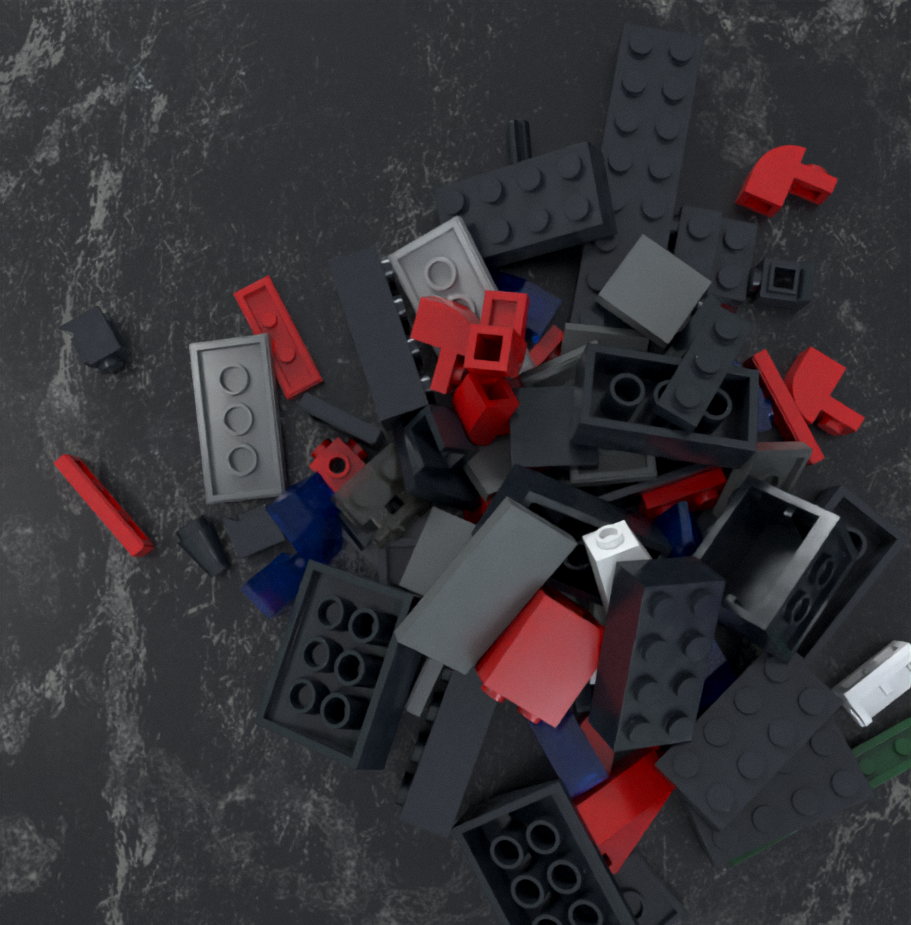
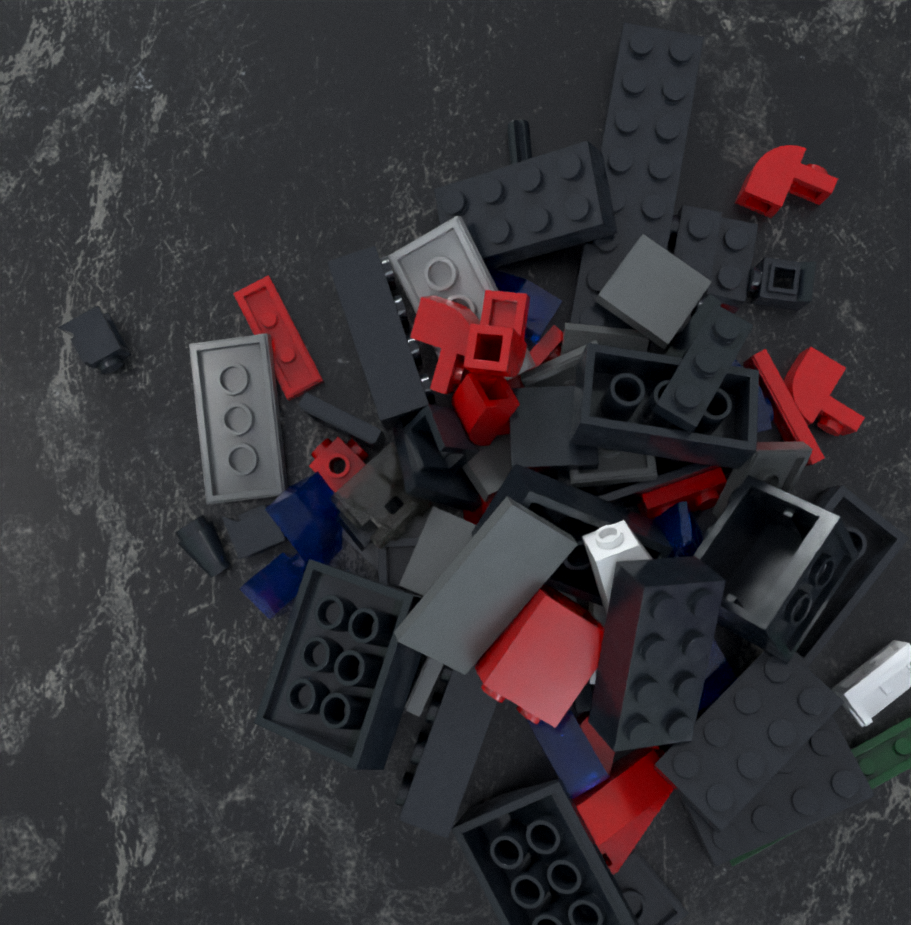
red tile [53,454,154,557] -> none

